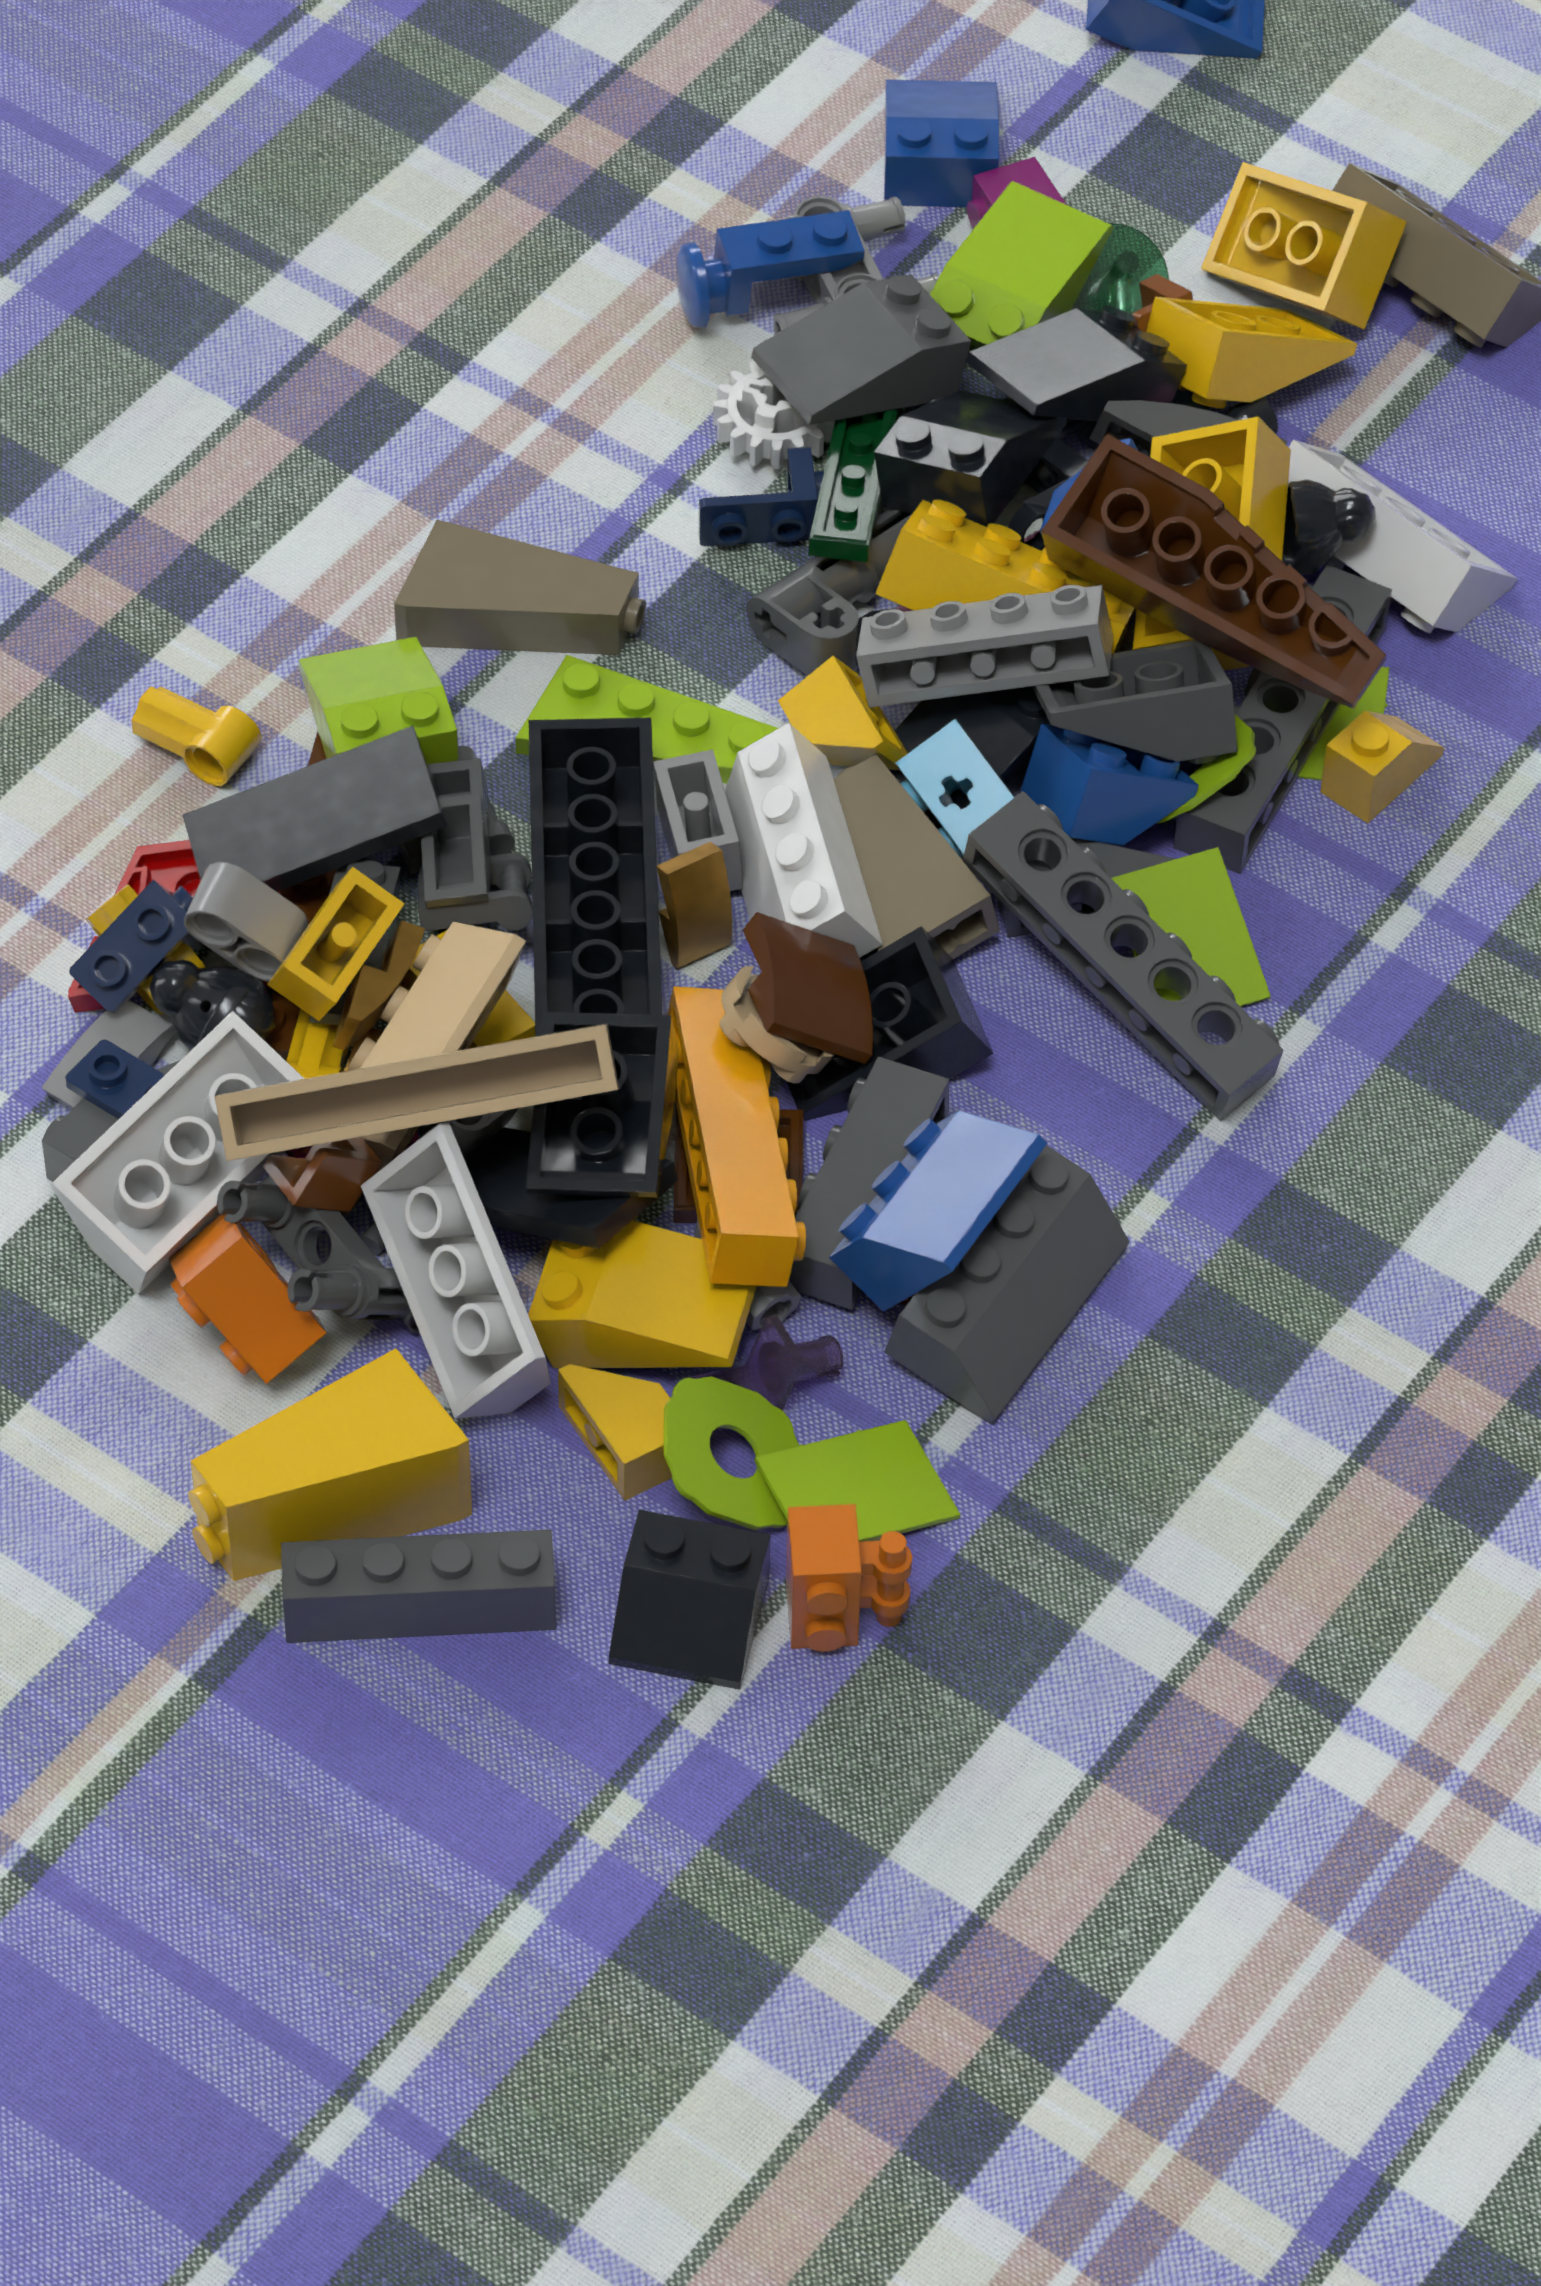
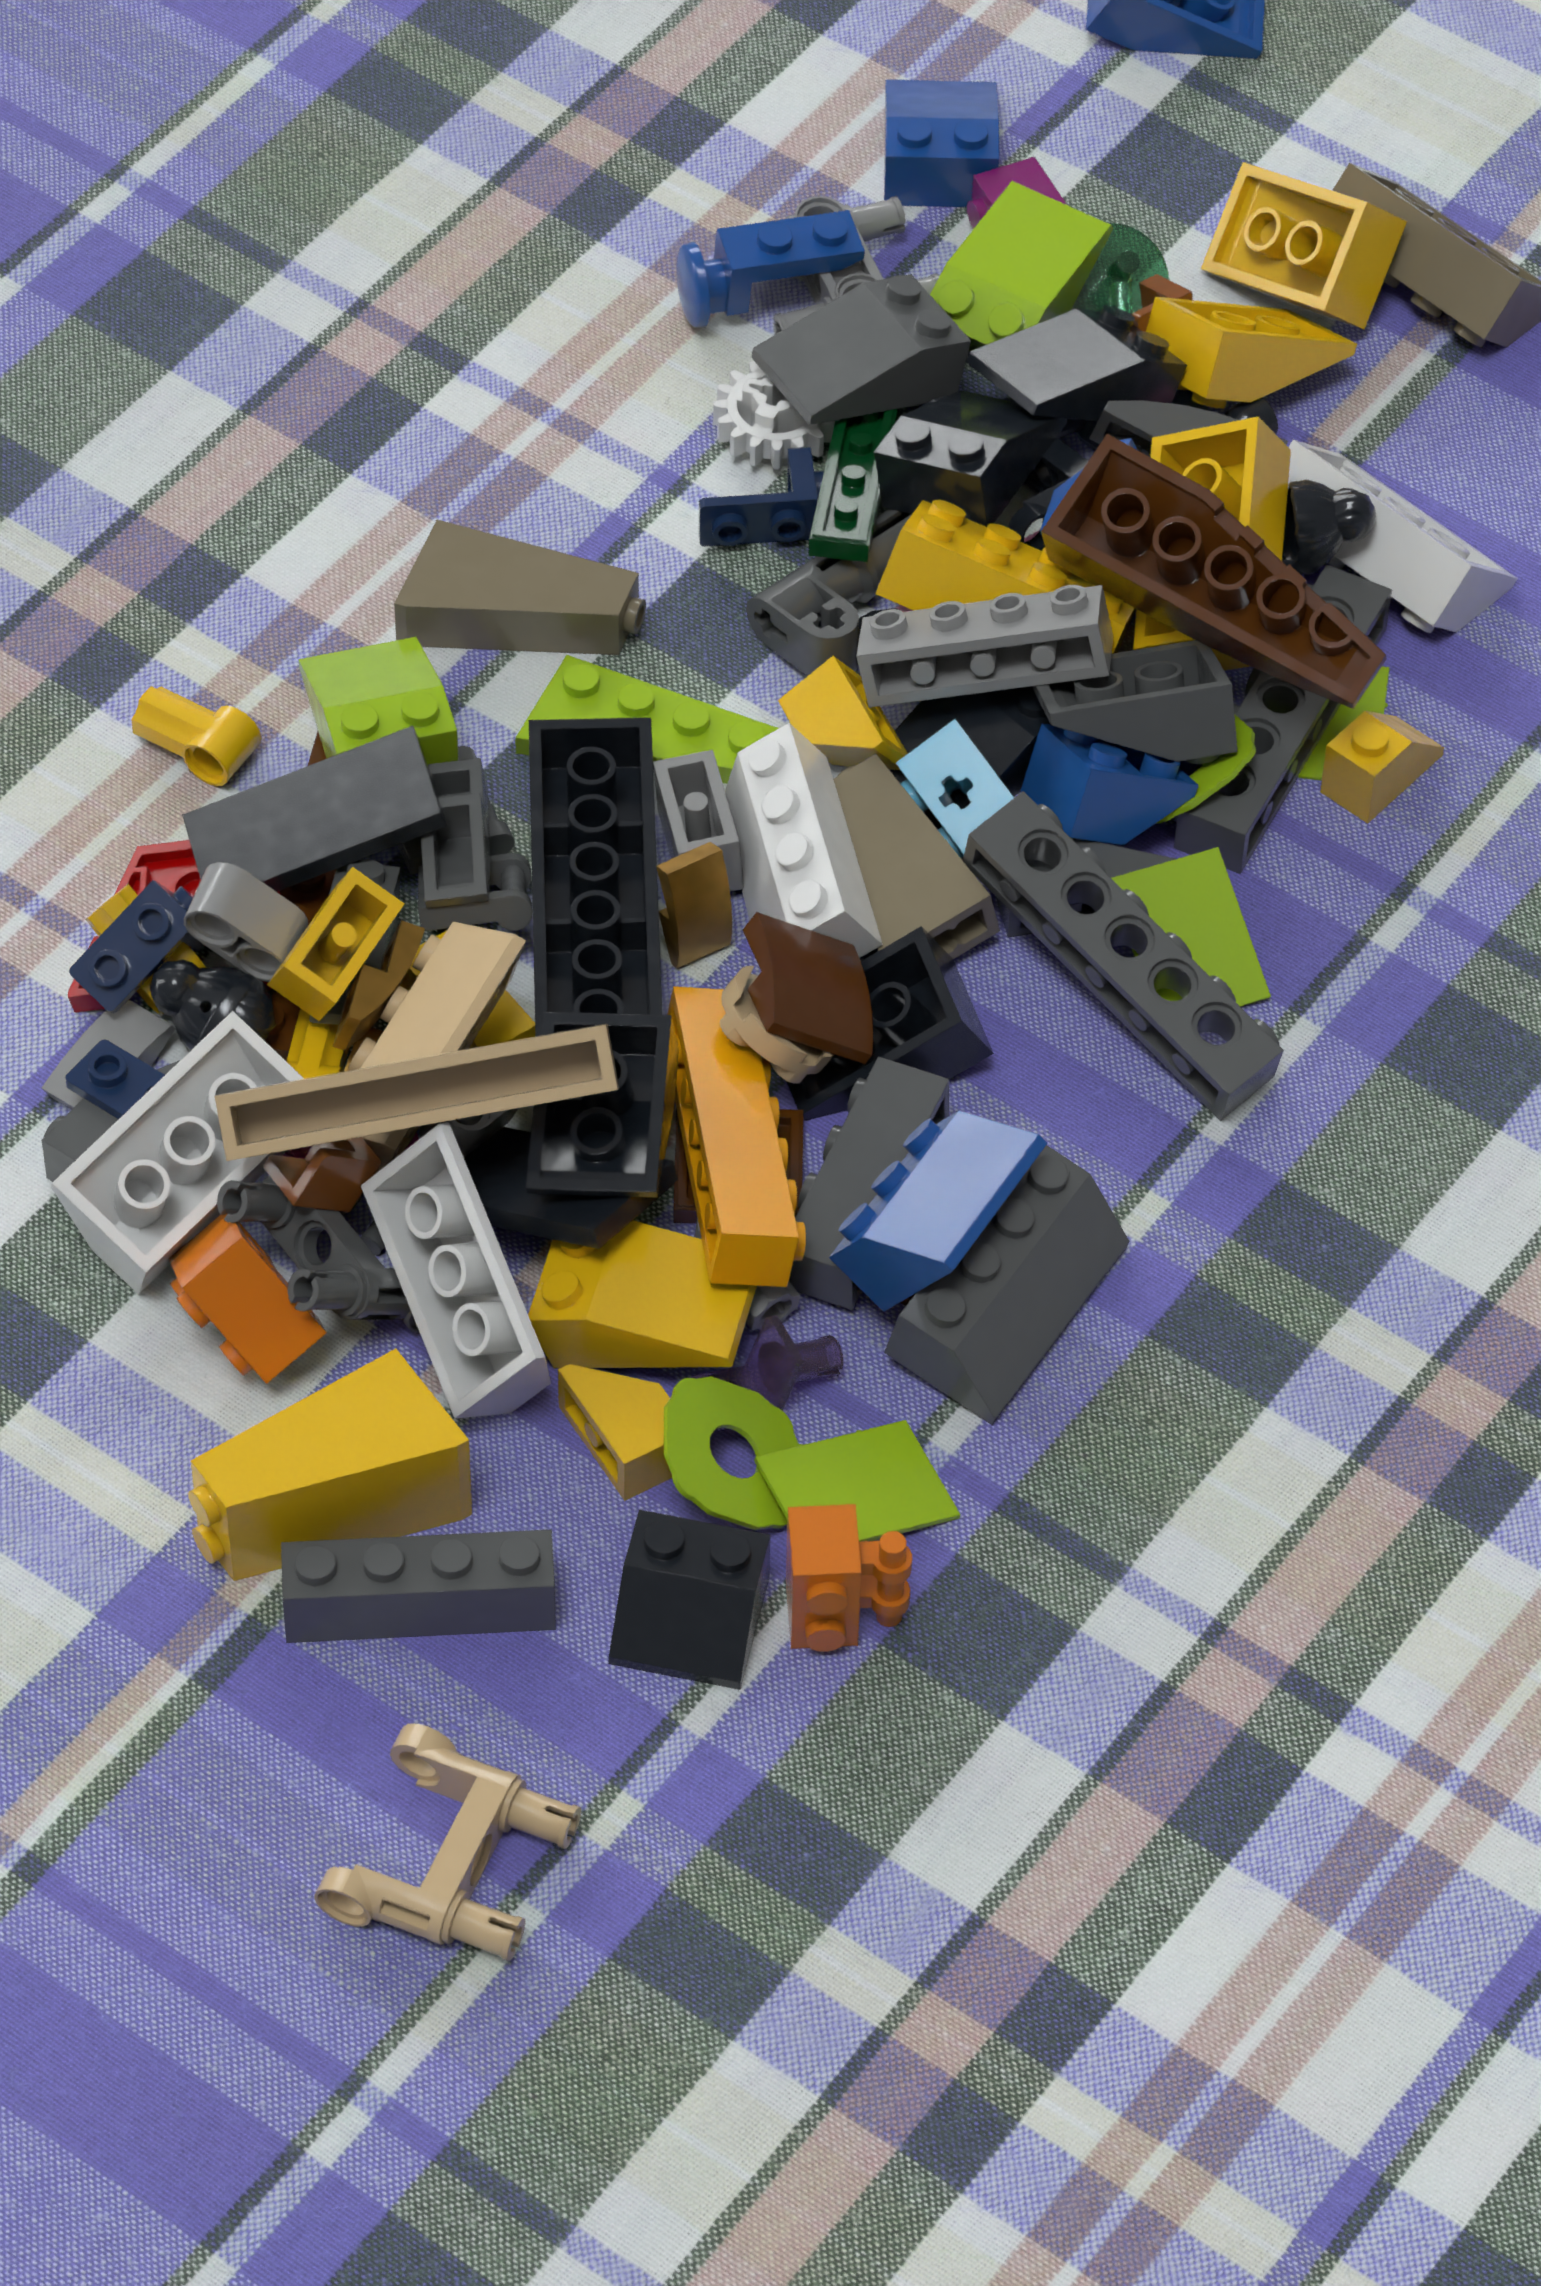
none -> tan connector [314,1723,581,1961]

